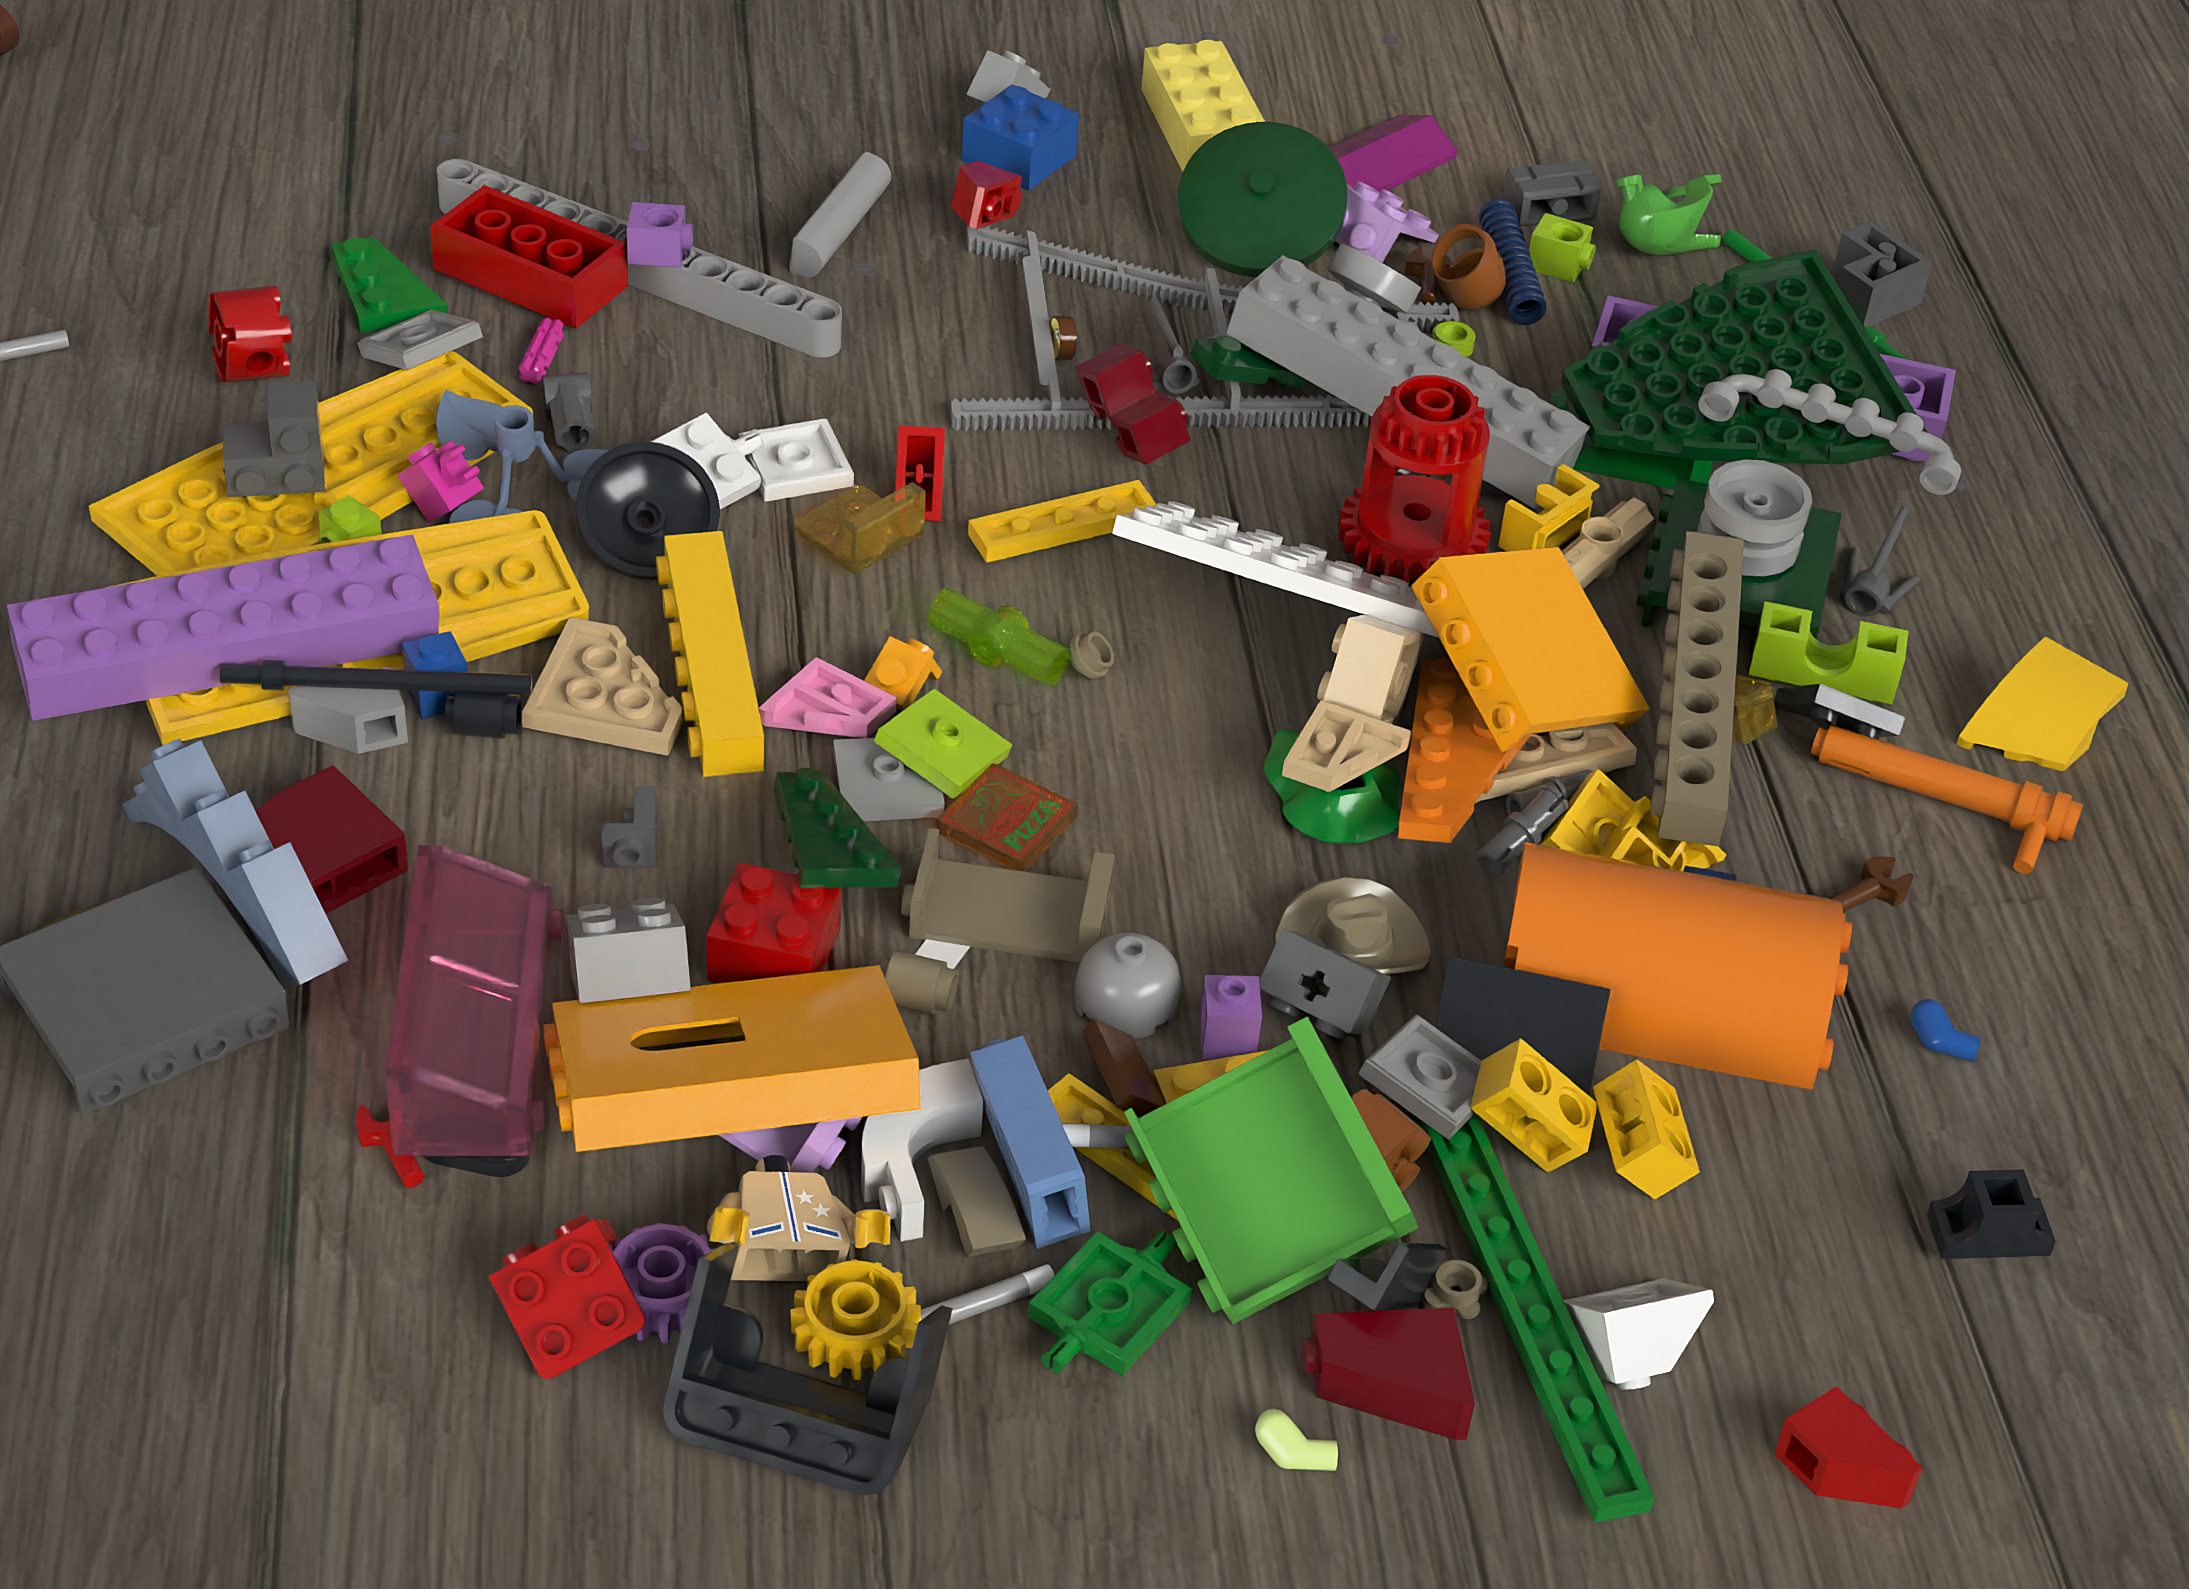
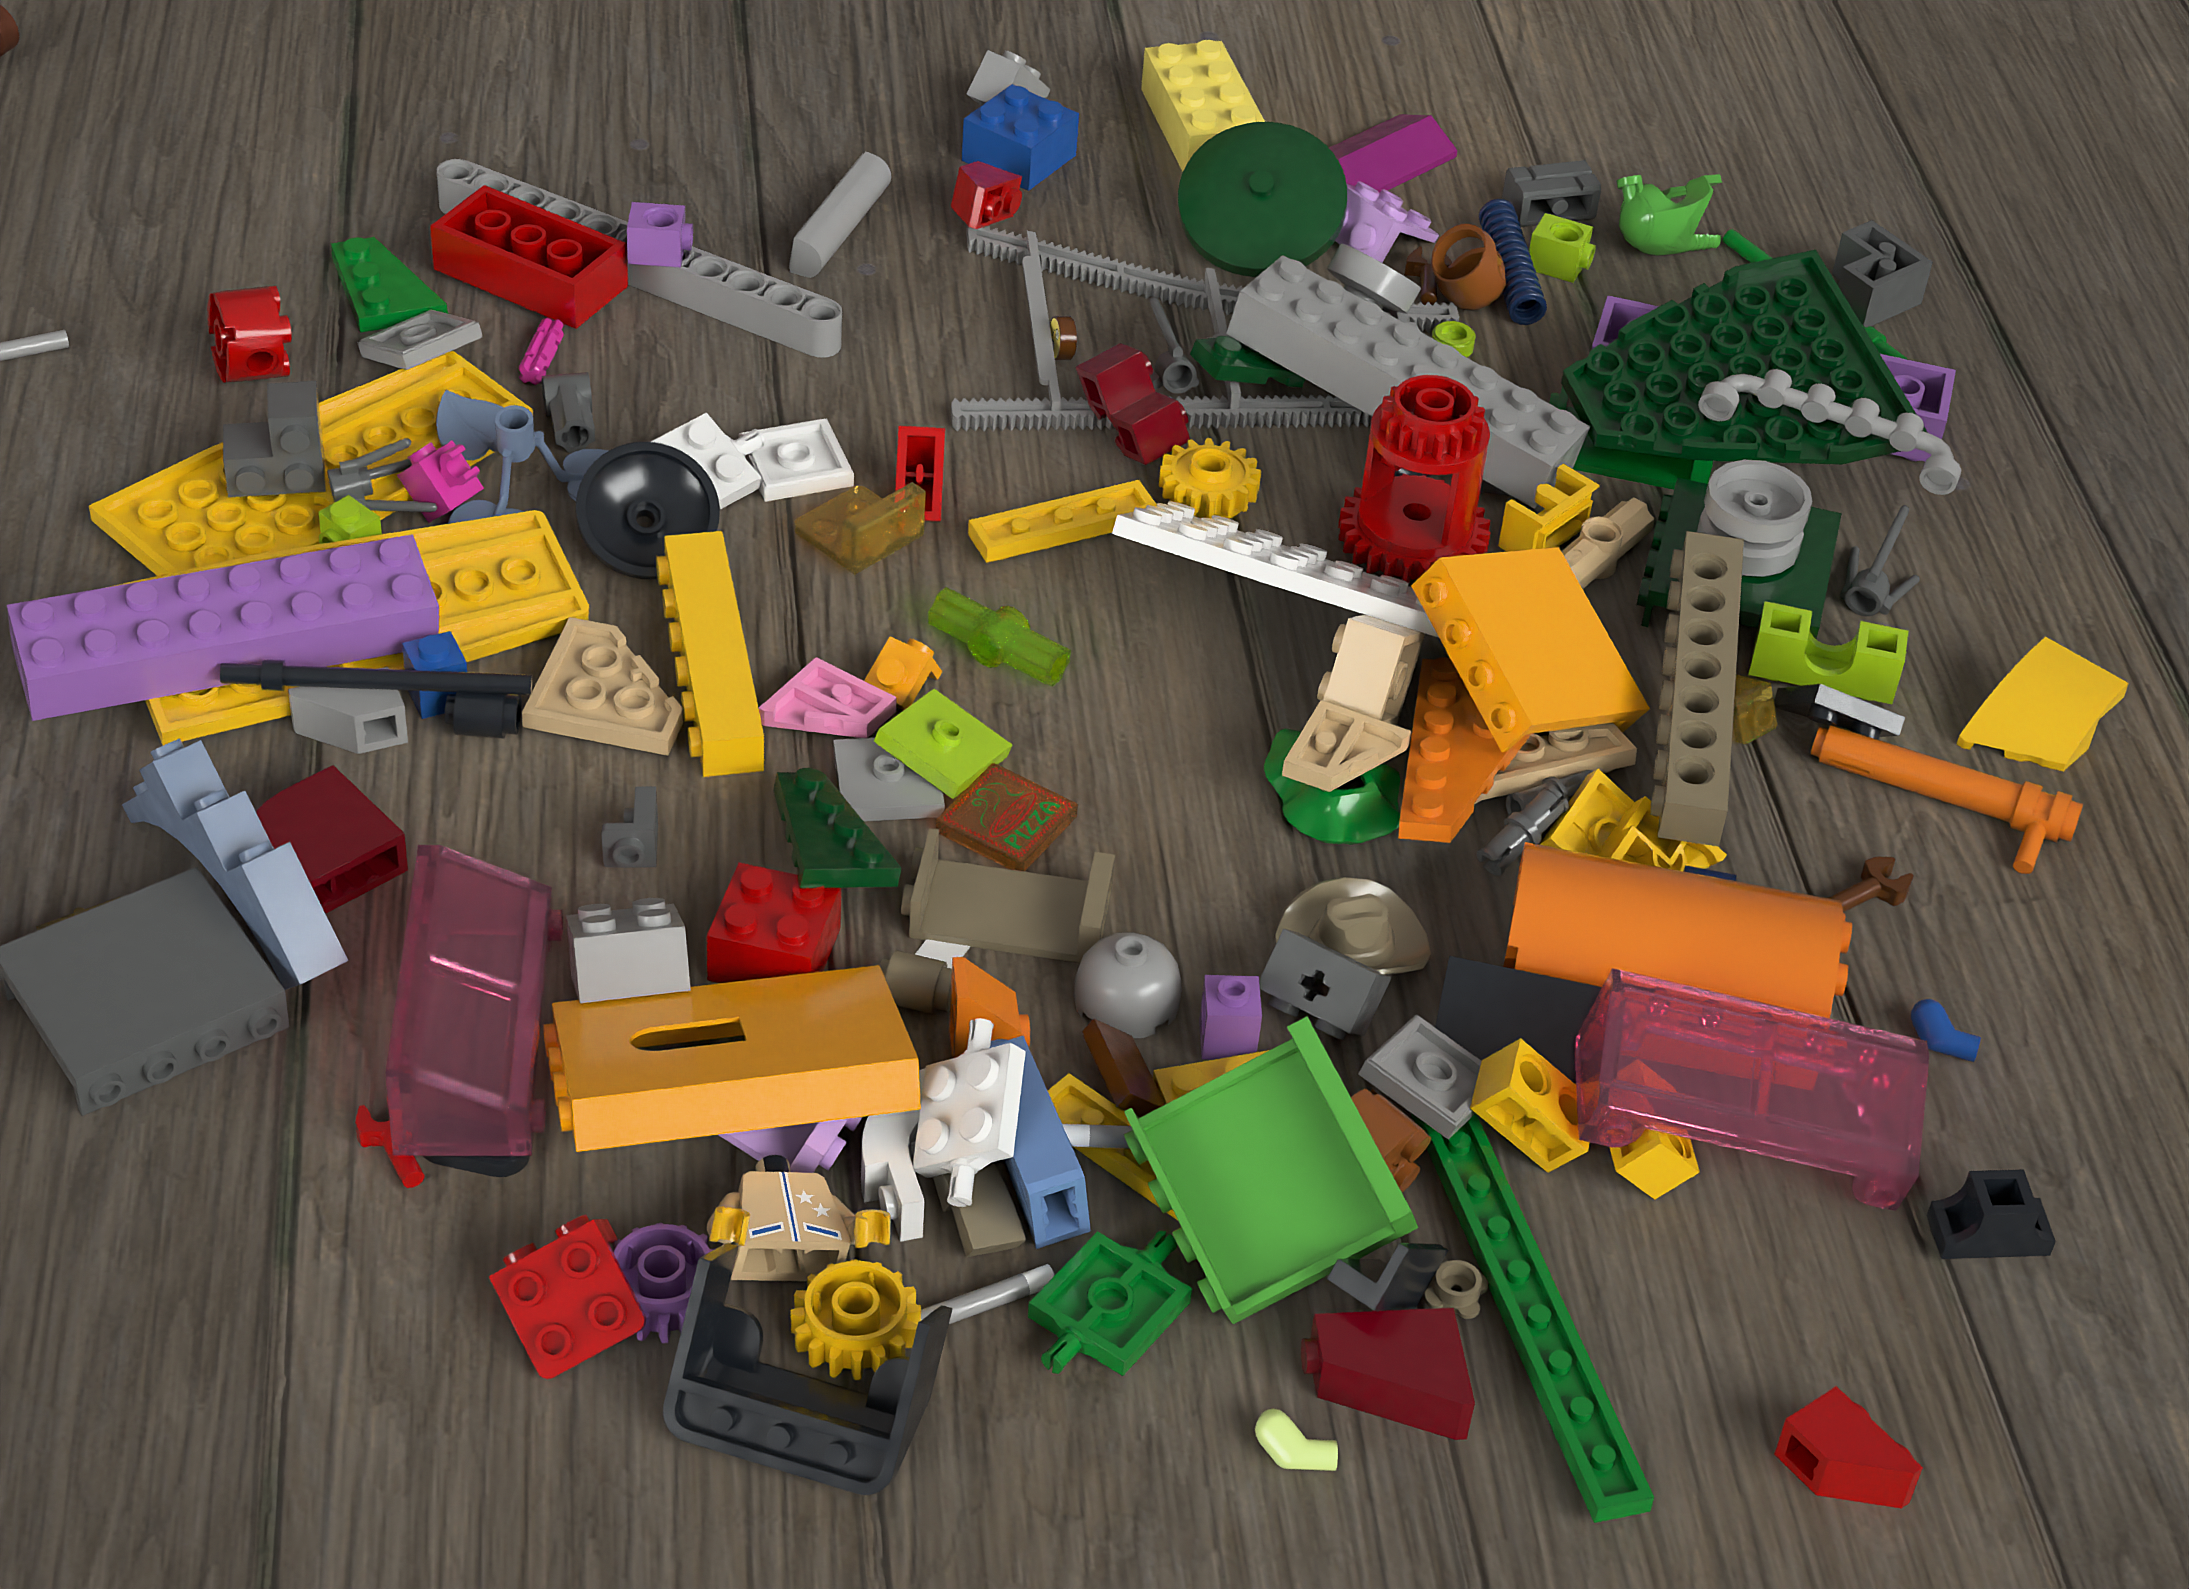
dark tan plate [1070,632,1114,680] -> none
white slope [1563,1278,1714,1390] -> none
none -> dark grey plant [327,438,437,512]
none -> white plate [913,1018,1026,1207]
none -> orange slope [949,957,1030,1058]
none -> yellow gear [1159,438,1261,519]
none -> clear pink windscreen [1574,968,1929,1211]

